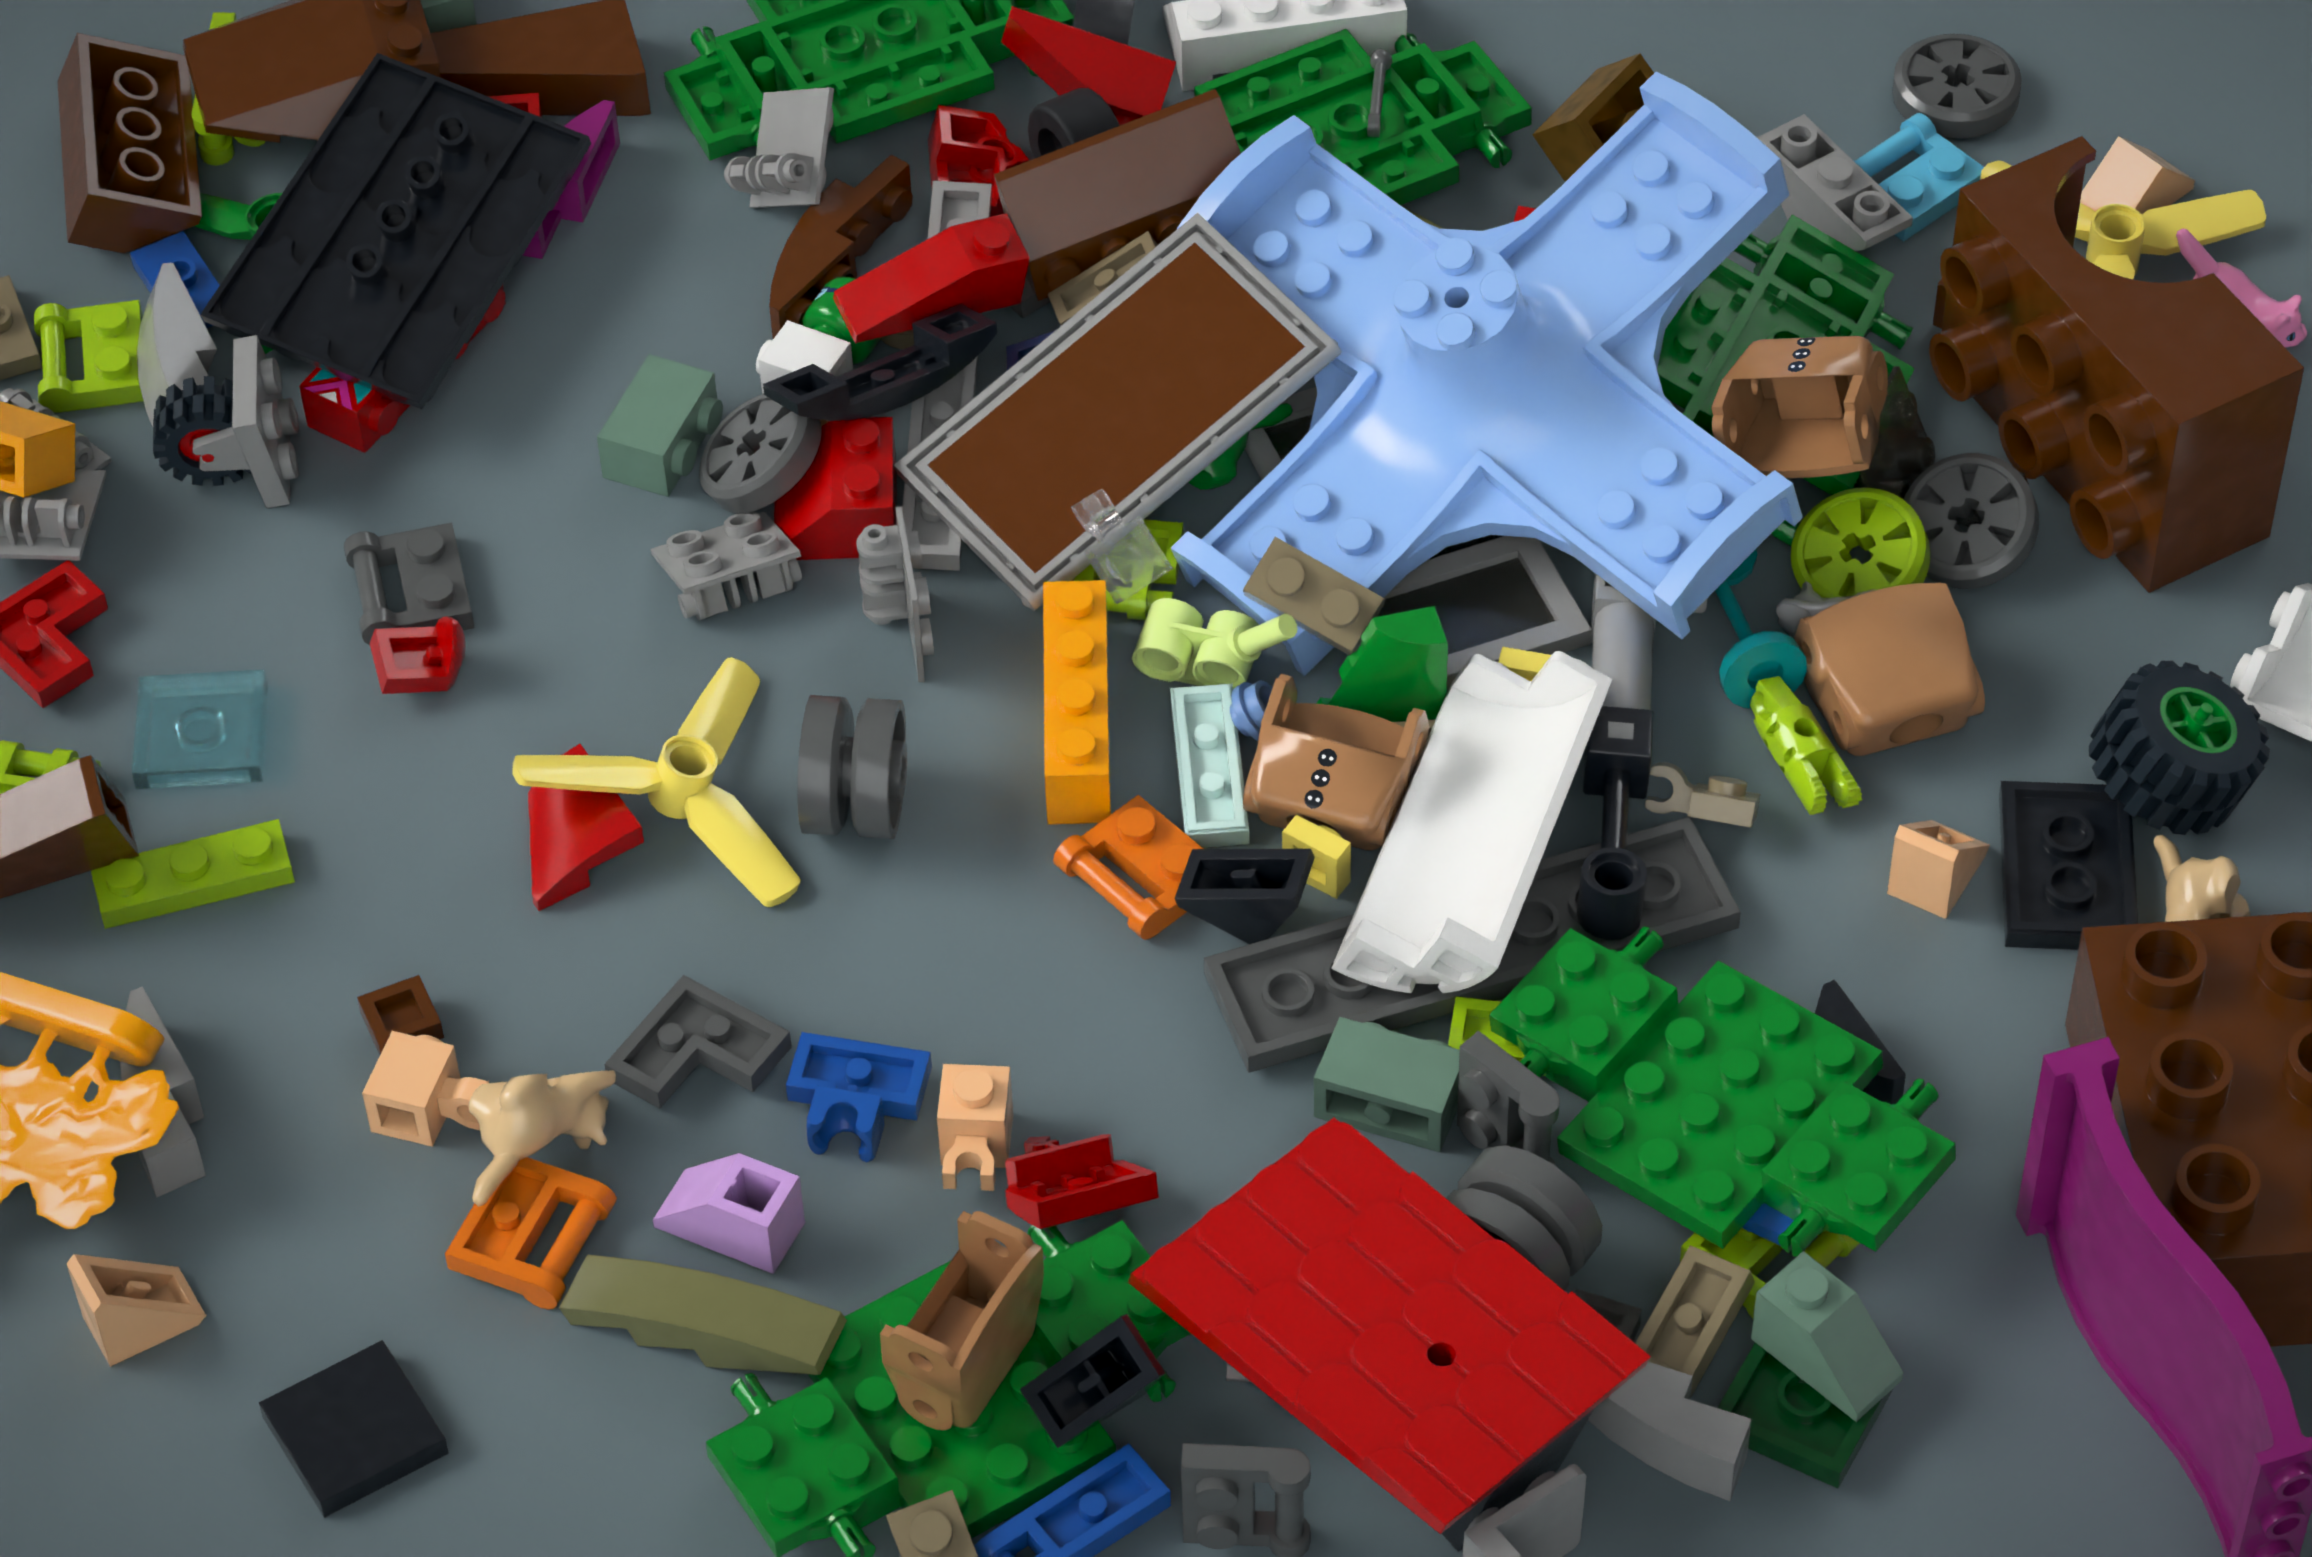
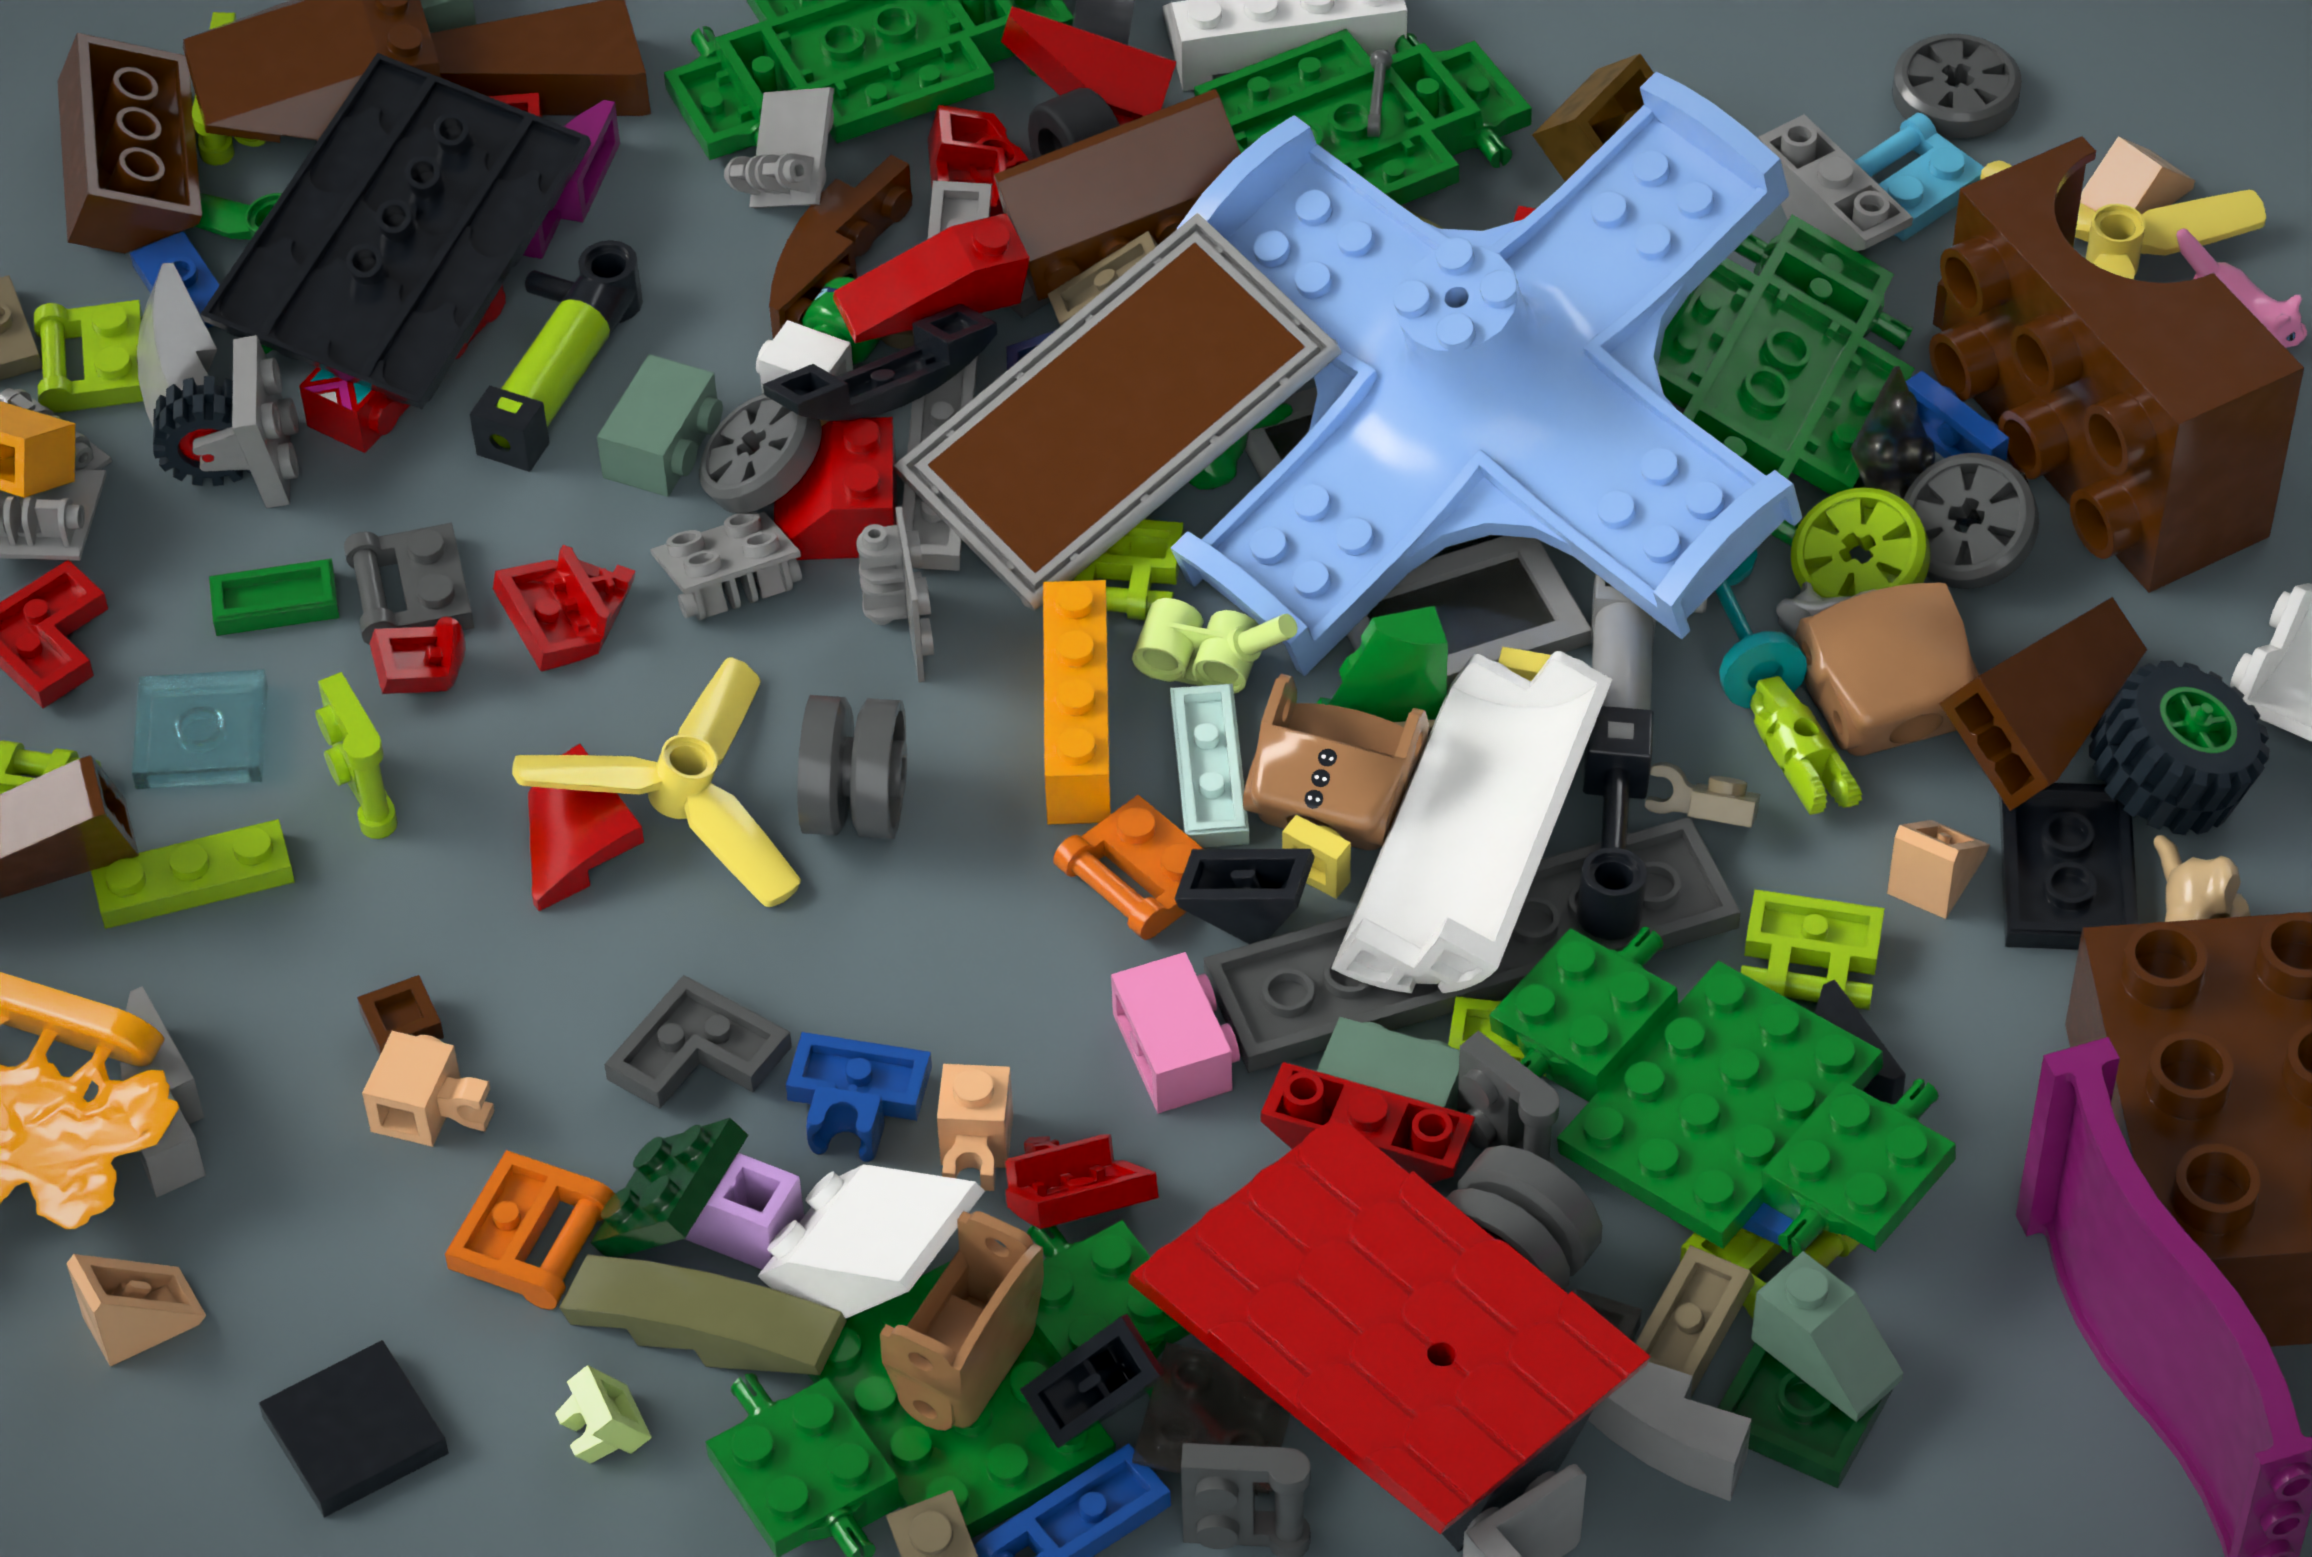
tan animal [469,1070,616,1207] -> none
clear plate [1071,488,1173,604] -> none
medium blue plate [1230,680,1273,741] -> none
dark tan plate [1243,537,1385,655] -> none
medium nougat piece [1711,336,1888,478] -> none
none -> green tile [209,558,340,636]
none -> lime plate [315,672,398,839]
none -> piece [470,240,643,472]
none -> red slope [492,545,636,672]
none -> yellowish green tile [555,1365,652,1464]
none -> dark green plate [590,1118,749,1258]
none -> white slope [758,1164,985,1318]
none -> bright pink brick [1111,952,1240,1114]
none -> clear smoke hinge [1132,1342,1291,1496]
none -> red slope [1260,1062,1475,1184]
none -> lime plate [1741,889,1885,1010]
none -> blue plate [1900,370,2009,462]
none -> reddish brown slope [1939,597,2147,811]

